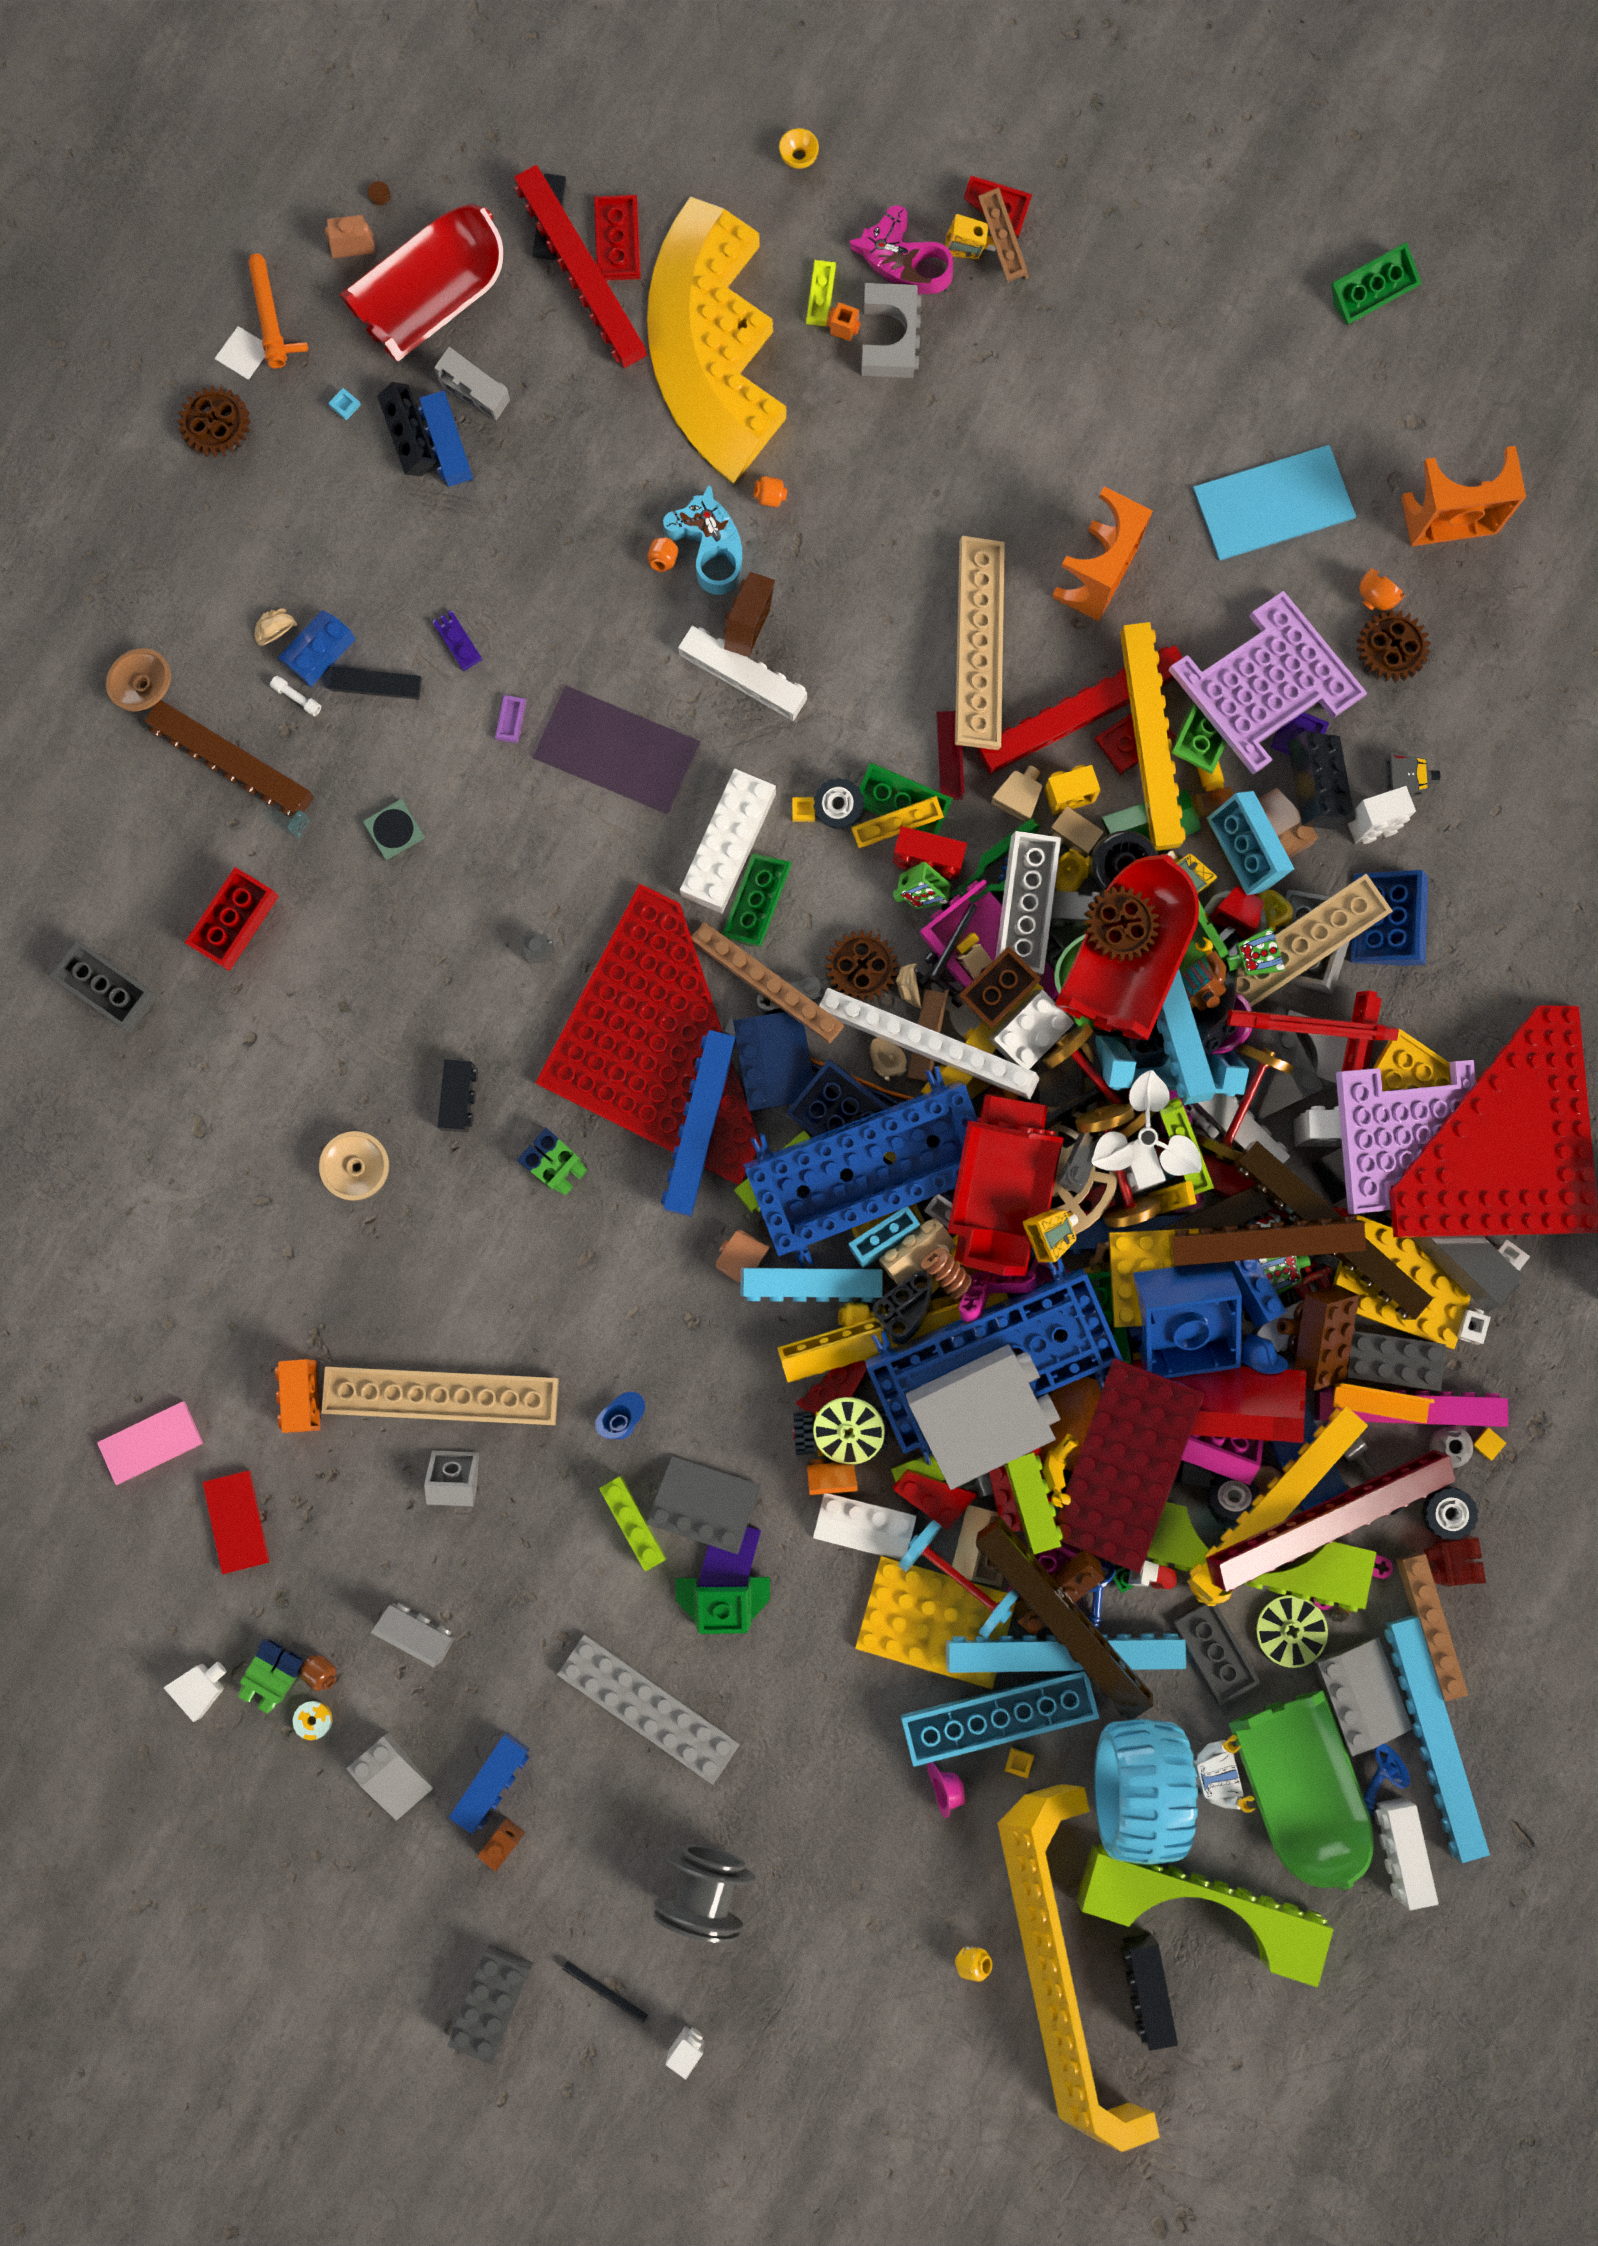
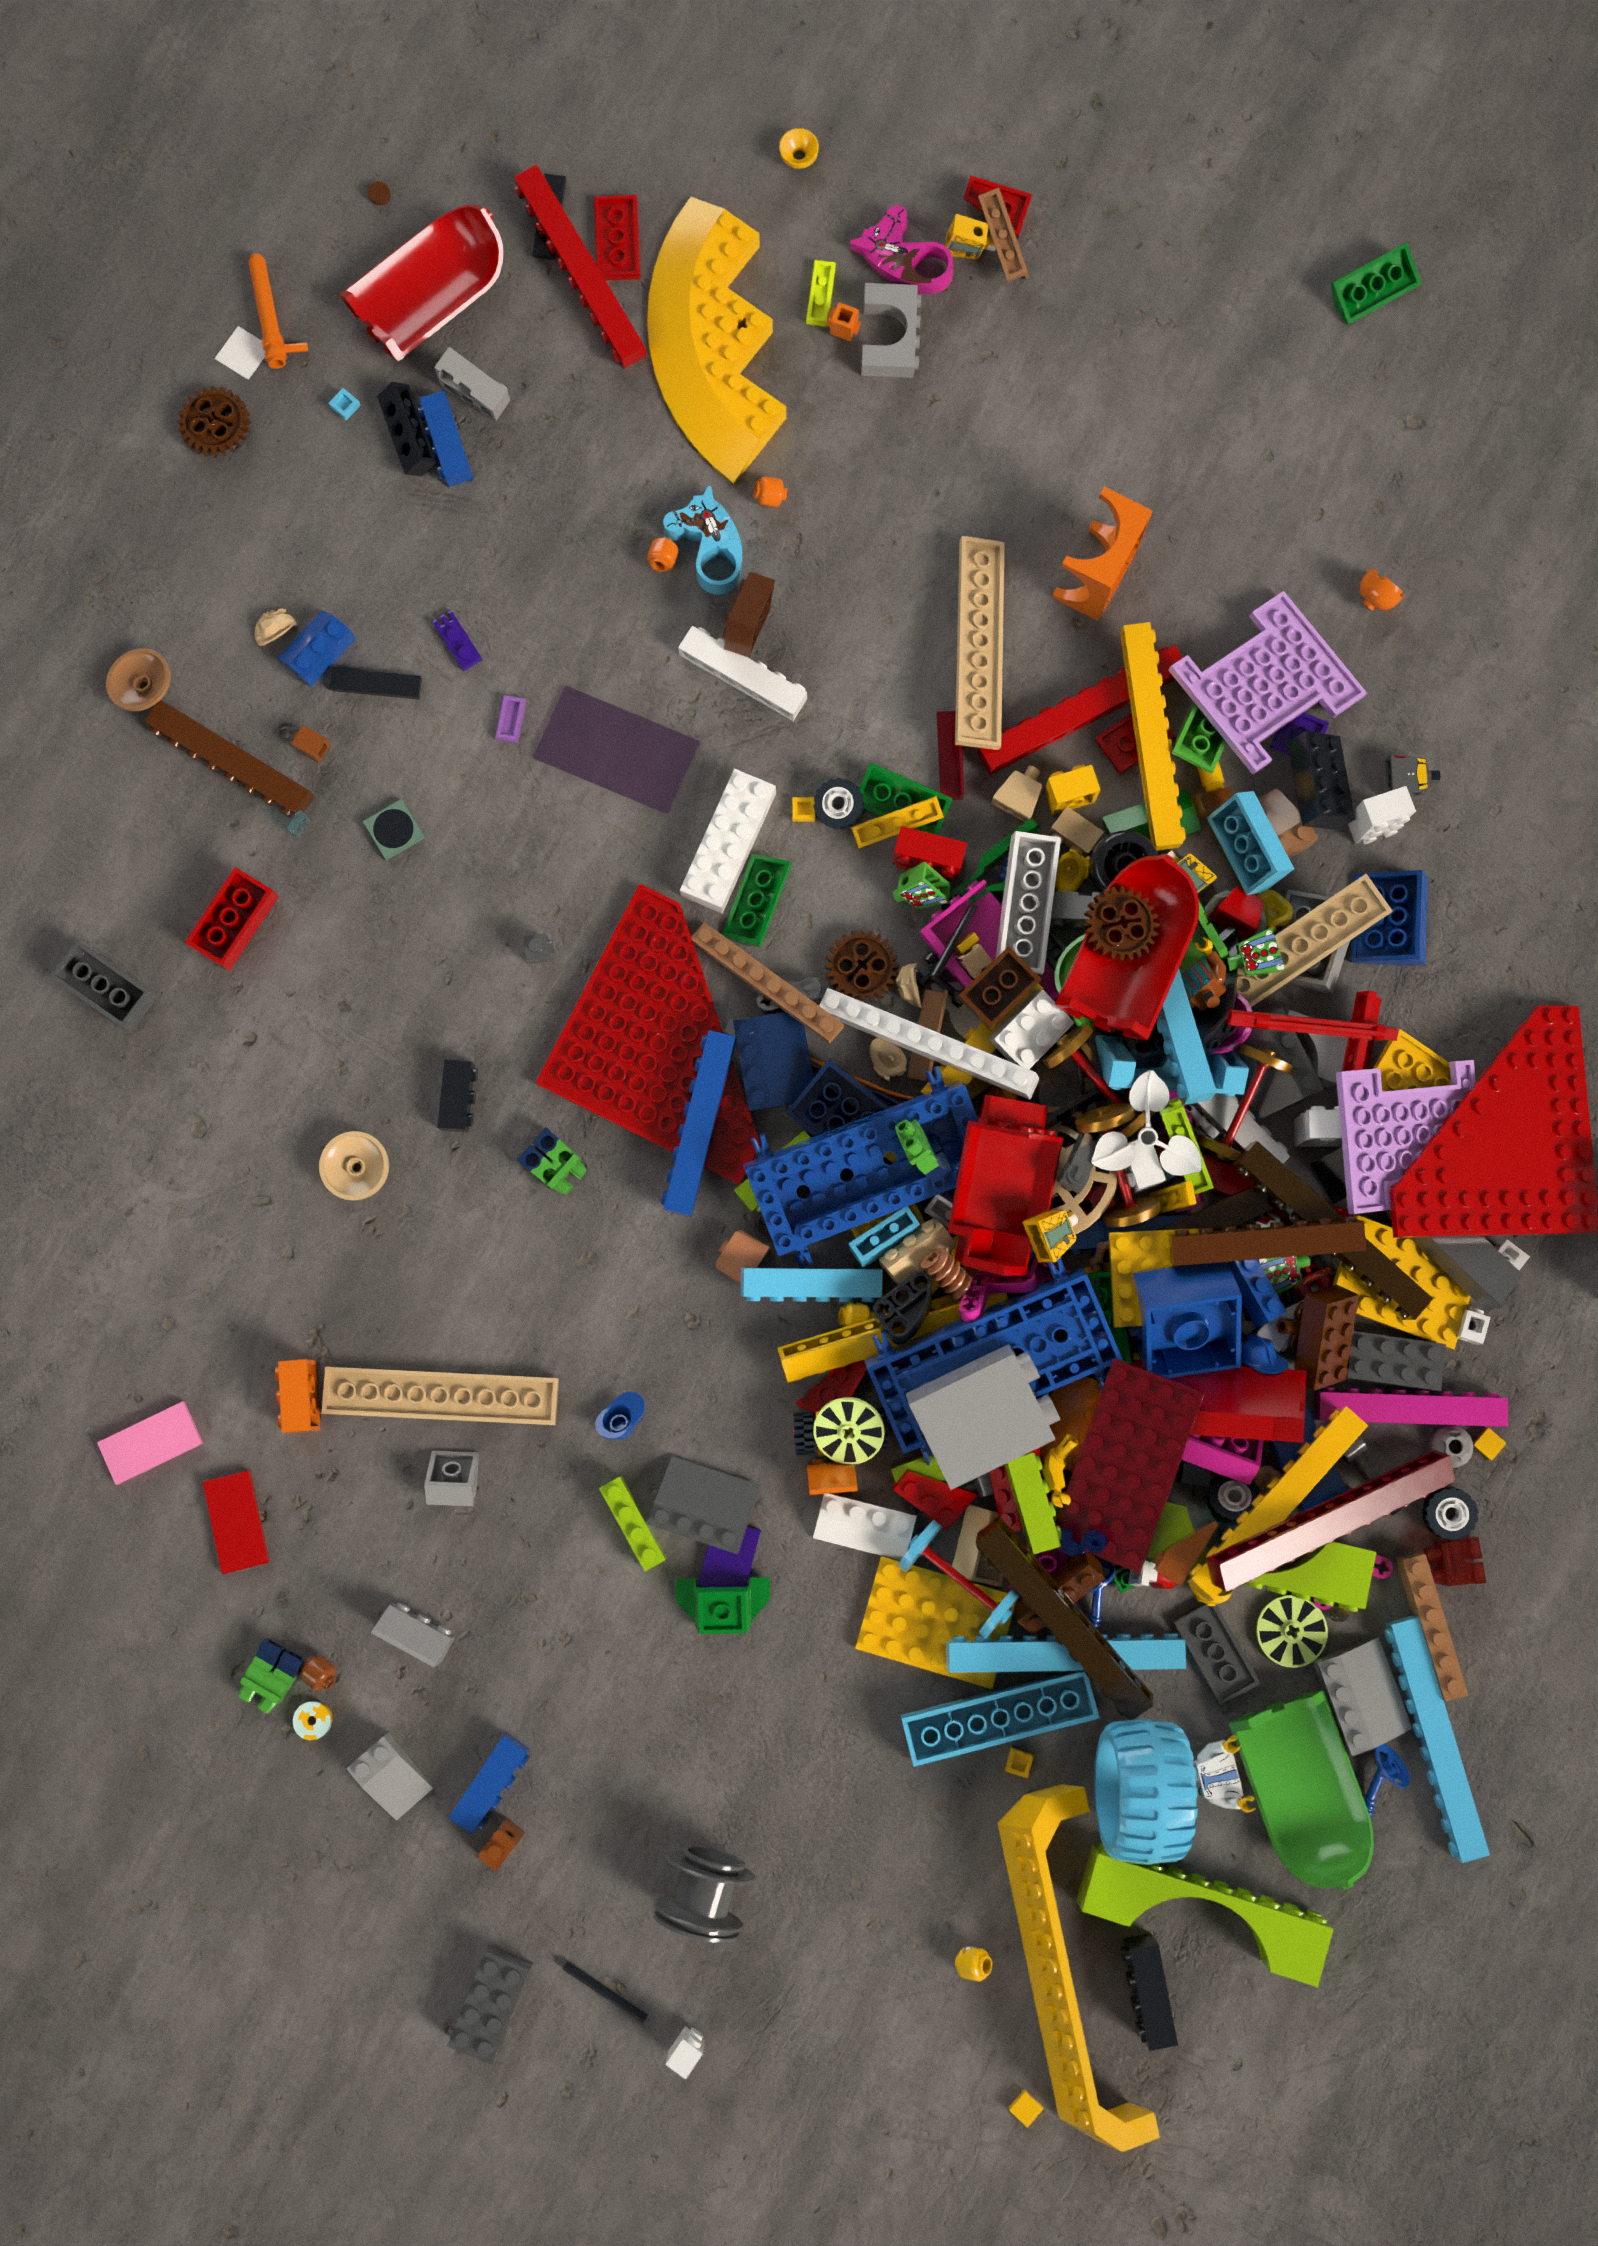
white torso [164,1662,226,1722] -> none
white bar [270,676,321,716] -> none
nougat torso [325,215,375,258] -> none
light grey plate [557,1634,740,1785] -> none
dark pink piece [927,1762,966,1818] -> none
medium azure piece [1193,445,1356,561] -> none
light orange panel [1331,1383,1435,1424] -> none
reddish brown gear [1356,610,1431,683] -> none
white brick [1374,1797,1439,1910] -> none
orange piece [1401,446,1526,547] -> none
none -> dark orange brick [291,725,331,763]
none -> bright green hips [895,1119,954,1183]
none -> yellow tile [1008,2089,1044,2128]
none -> clear blue leg [1061,1526,1108,1557]
none -> dark orange slope [1153,1521,1218,1586]

